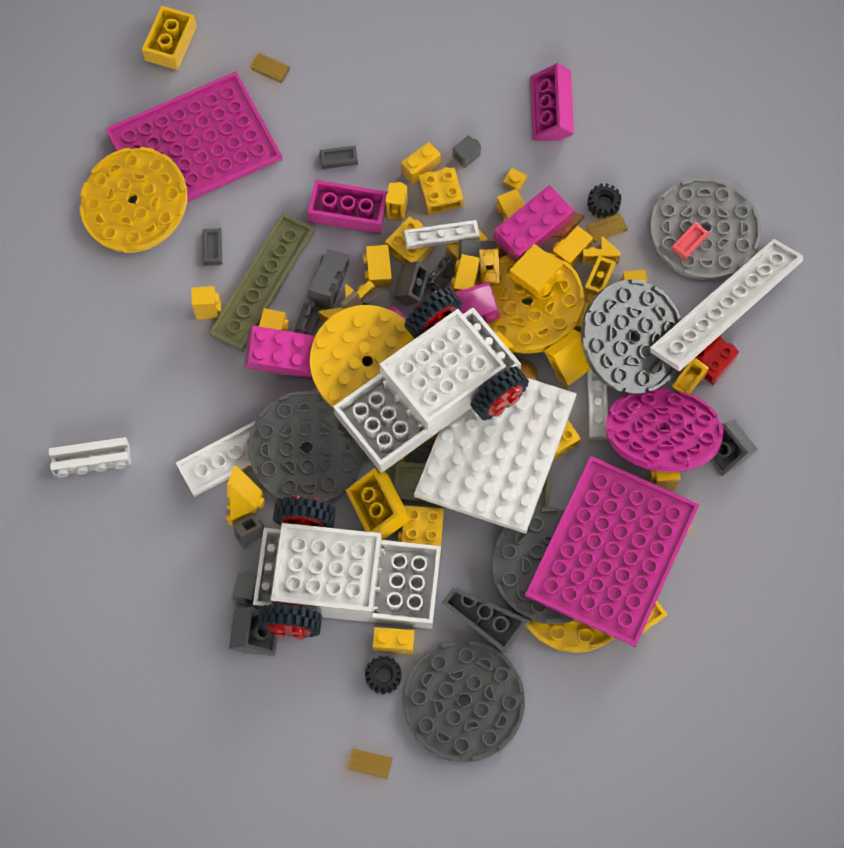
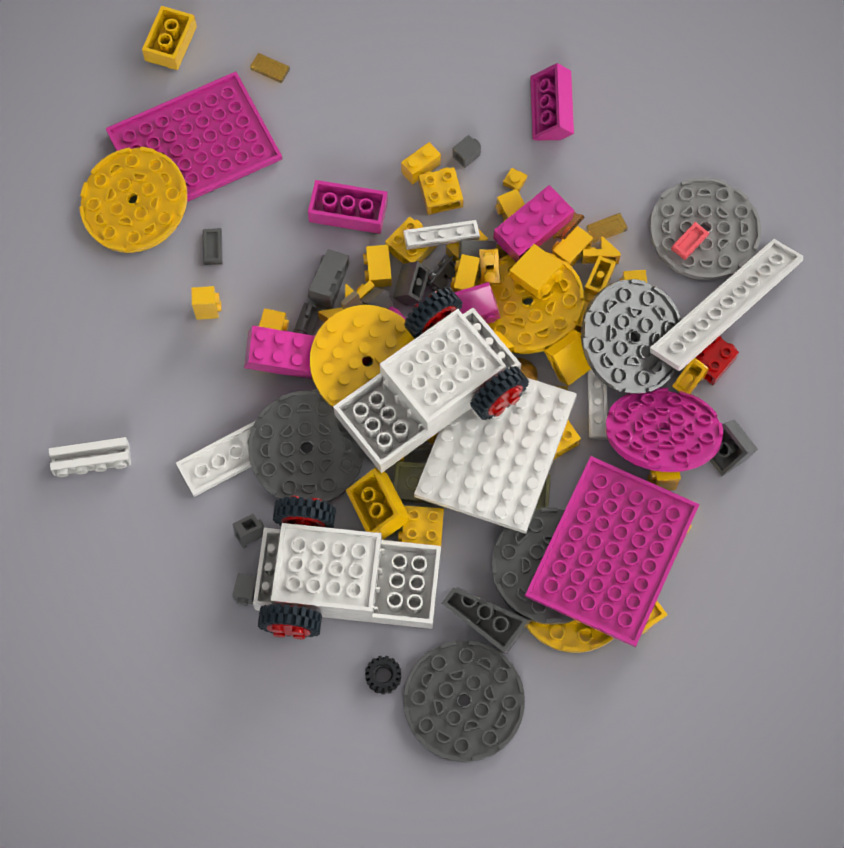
olive plate [209,213,315,352] -> none
yellow wedge [226,466,265,526] -> none
dark grey slope [229,607,277,656] -> none
dark grey tile [320,145,358,169] -> none
clear yellow tile [348,748,393,779] -> none
yellow brick [373,627,415,655] -> none
yellow brick [386,182,408,221] -> none
black tyre [587,183,622,219] -> none

